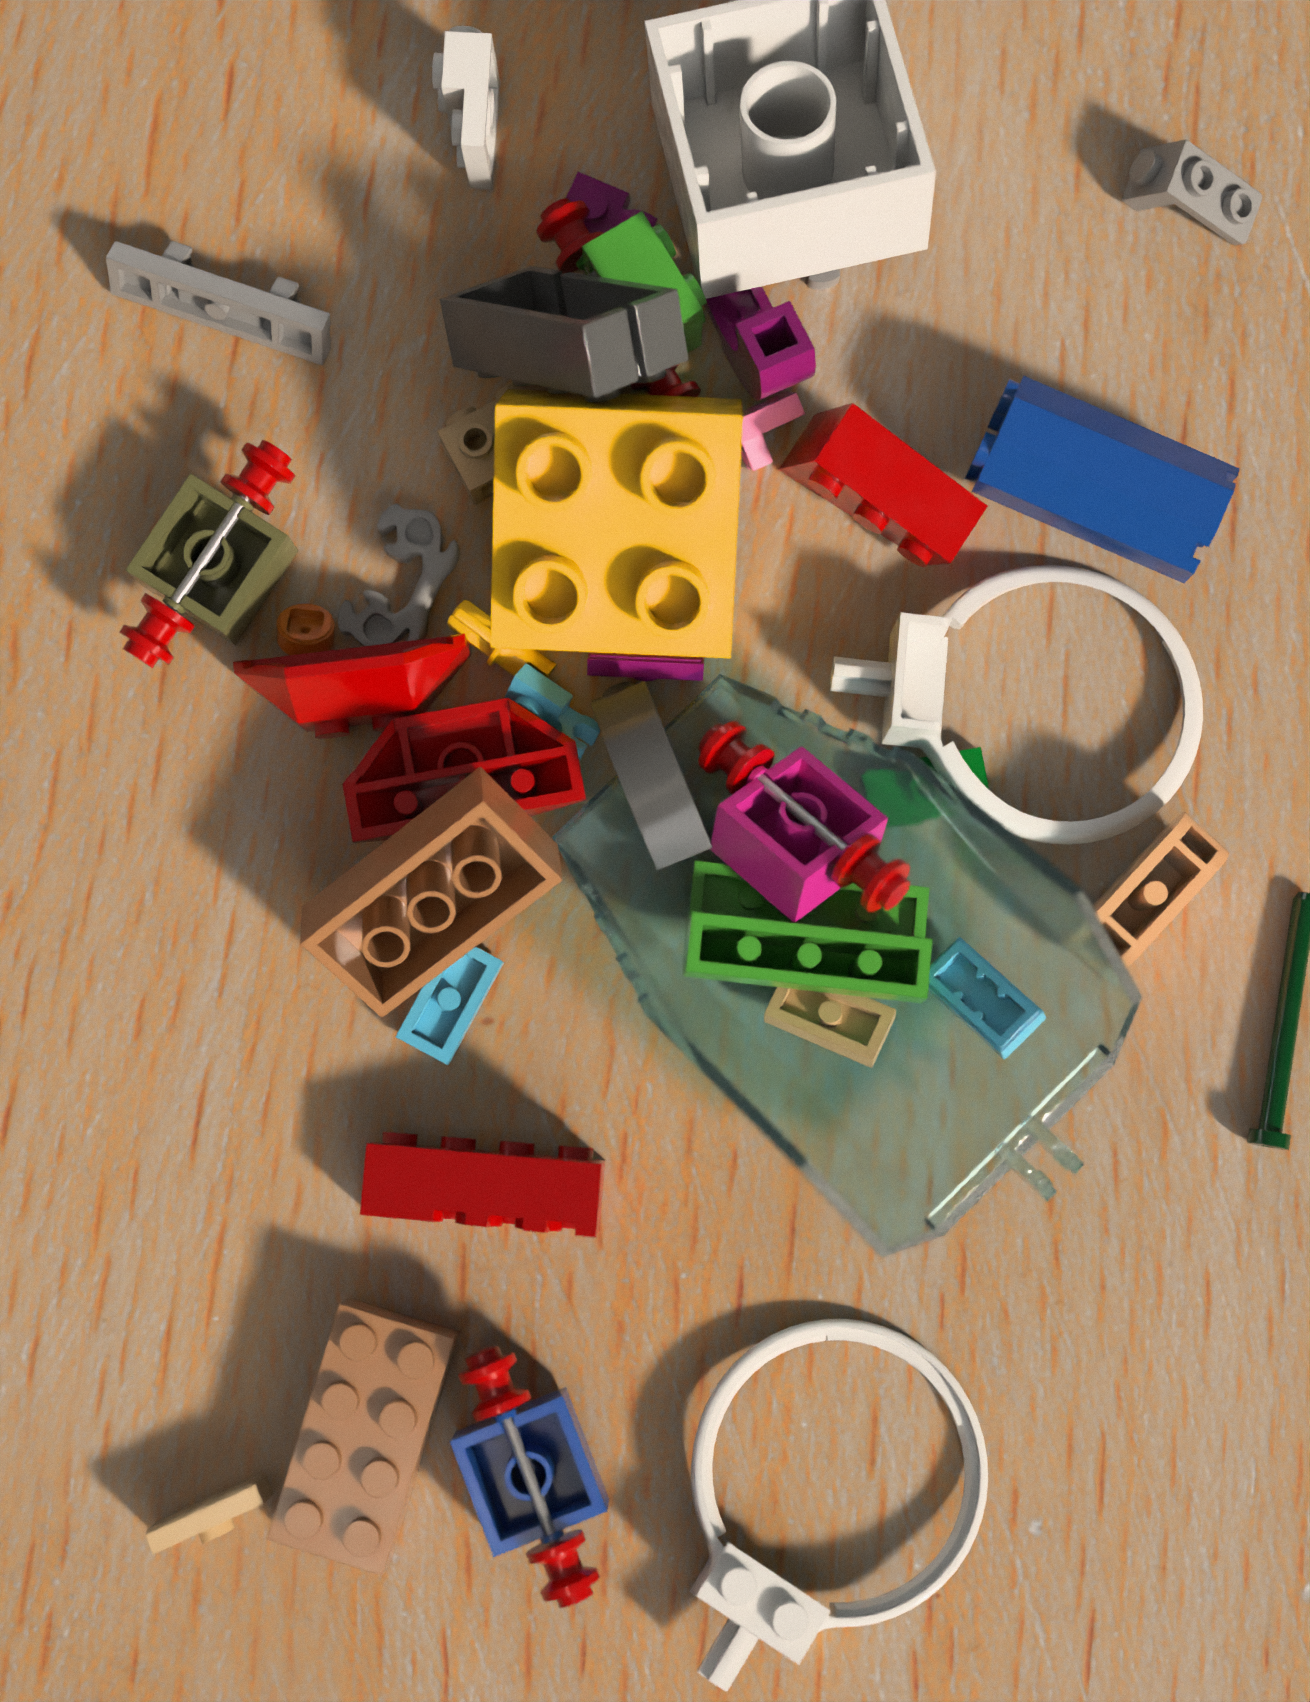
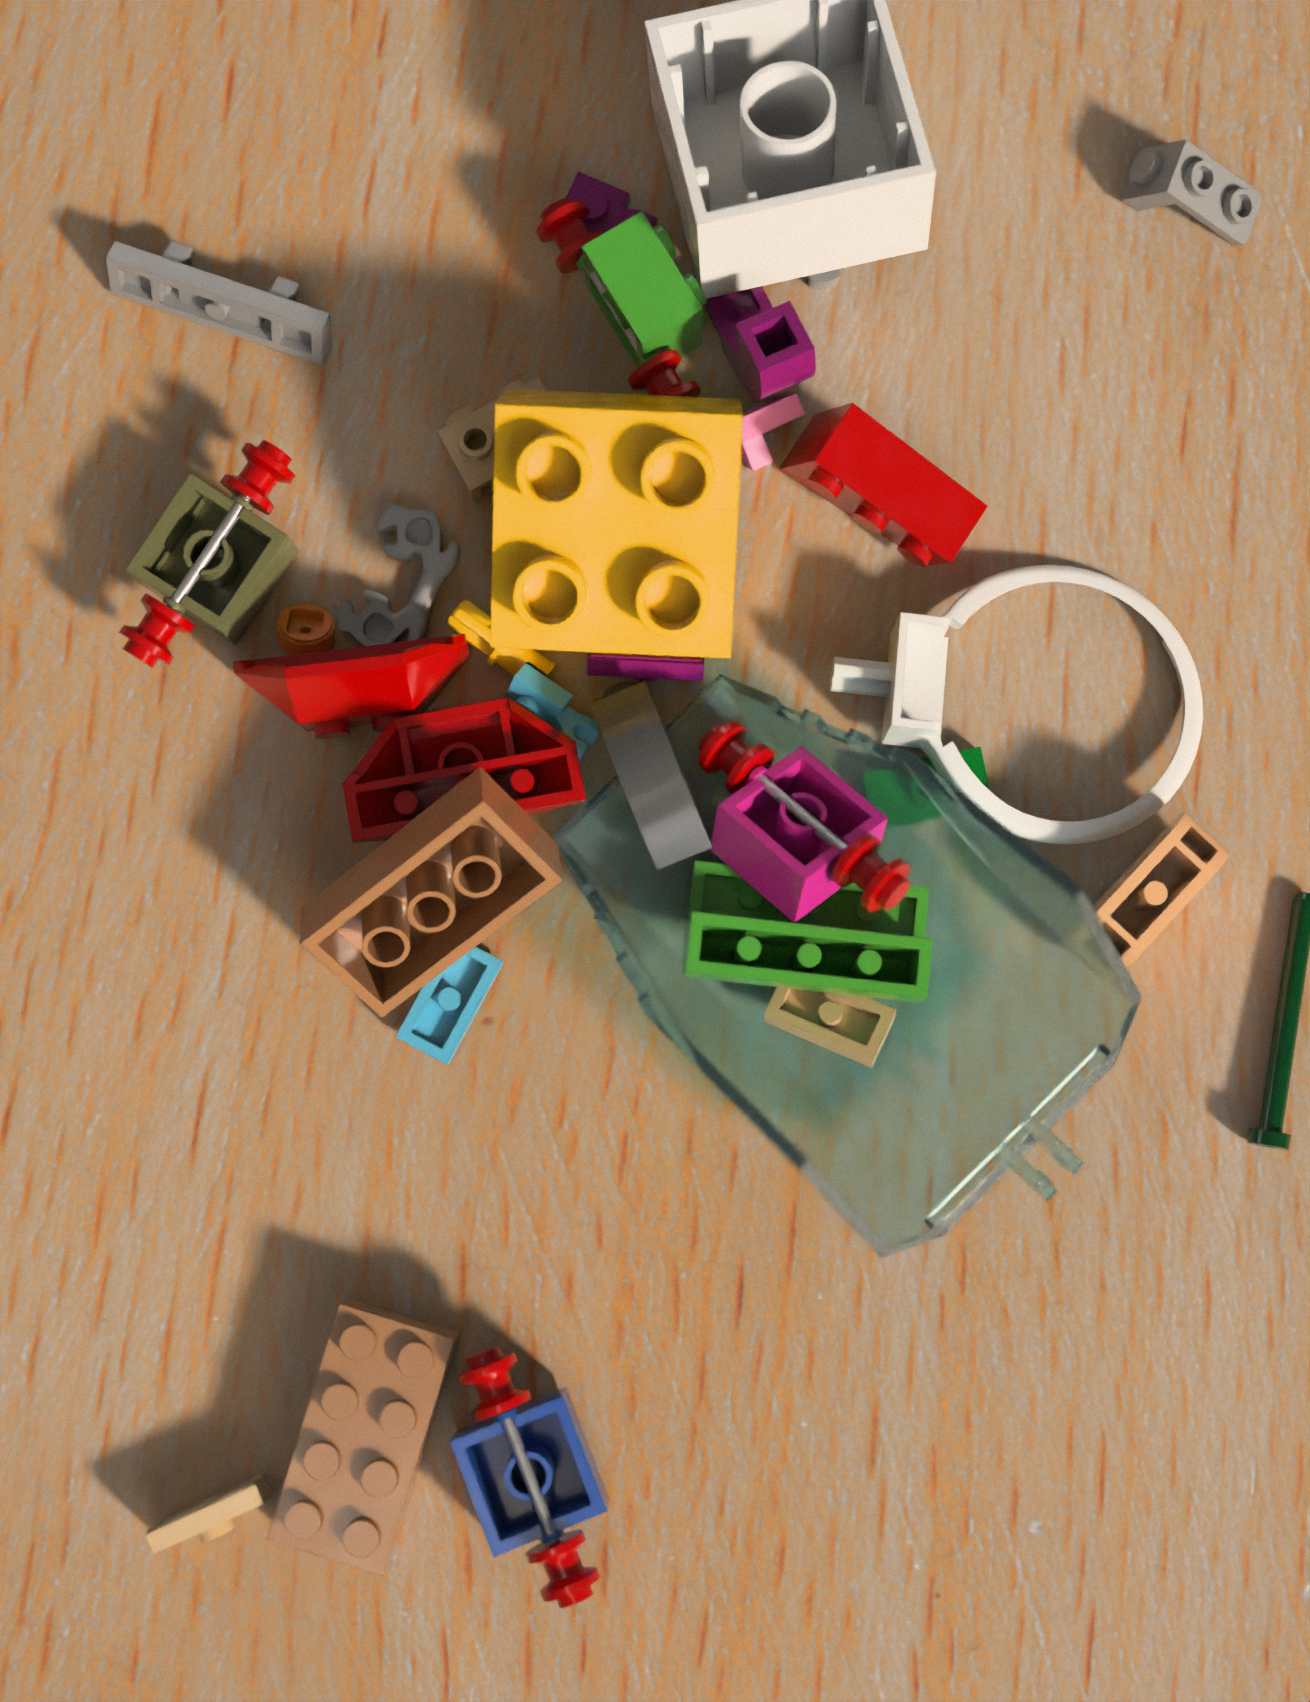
red wedge [360,1131,605,1238] -> none
white plate [432,26,500,190] -> none
dark grey piece [440,266,688,402] -> none
white brick [689,1319,988,1692] -> none
medium azure plate [928,937,1046,1060] -> none
blue brick [965,375,1240,583] -> none

